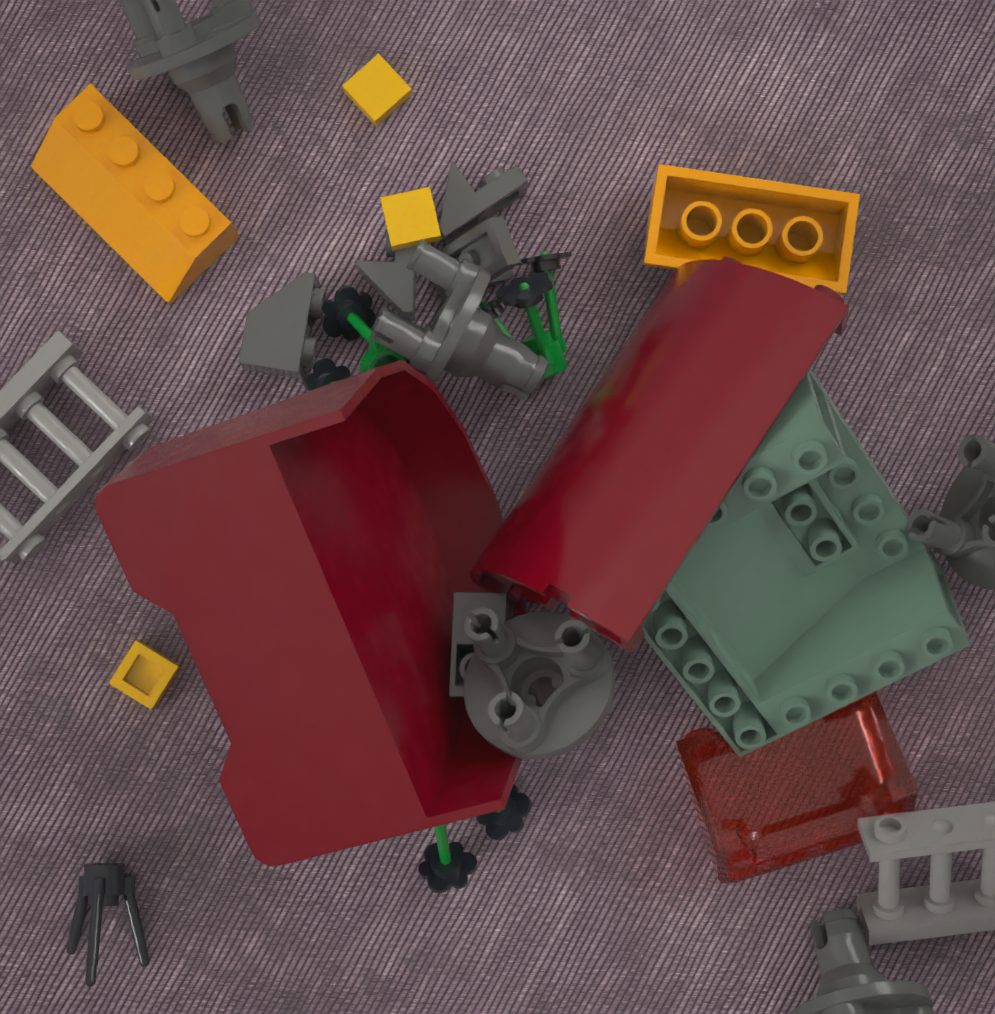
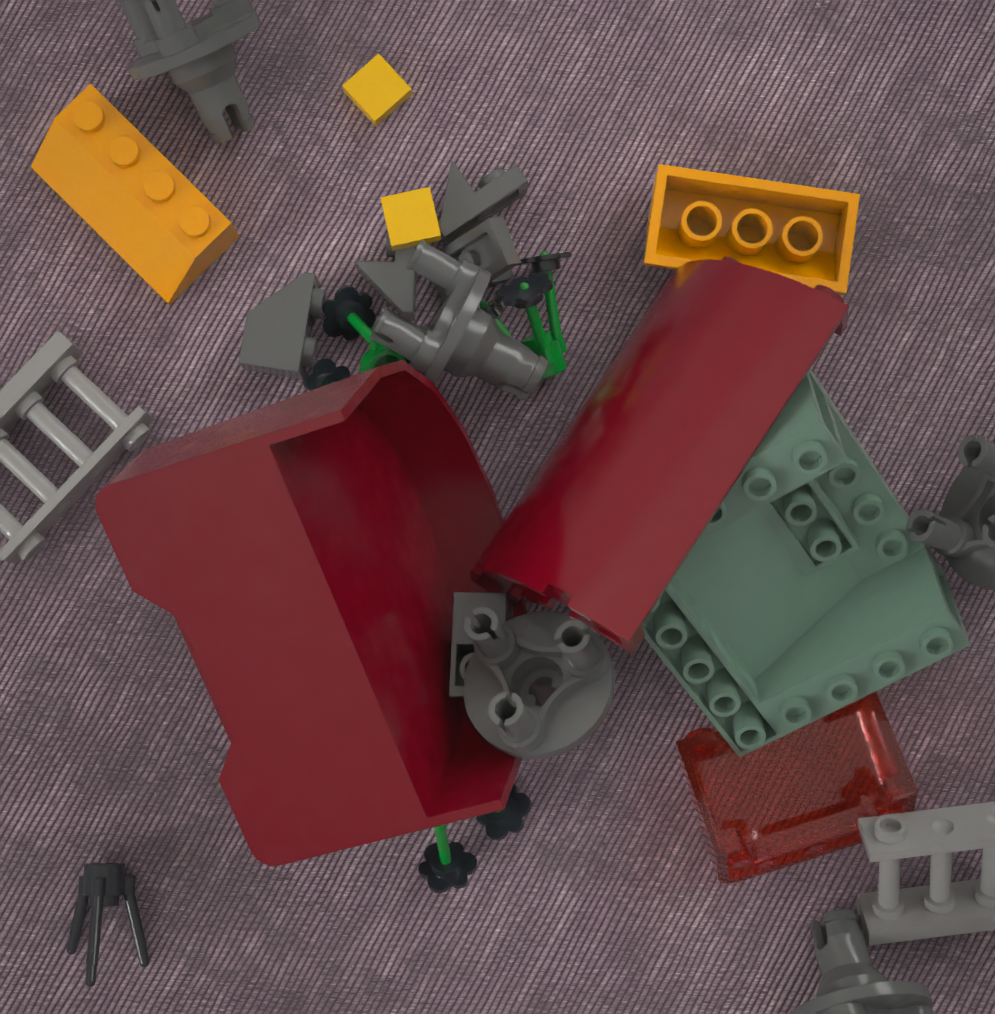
yellow tile [109,640,182,710] -> none

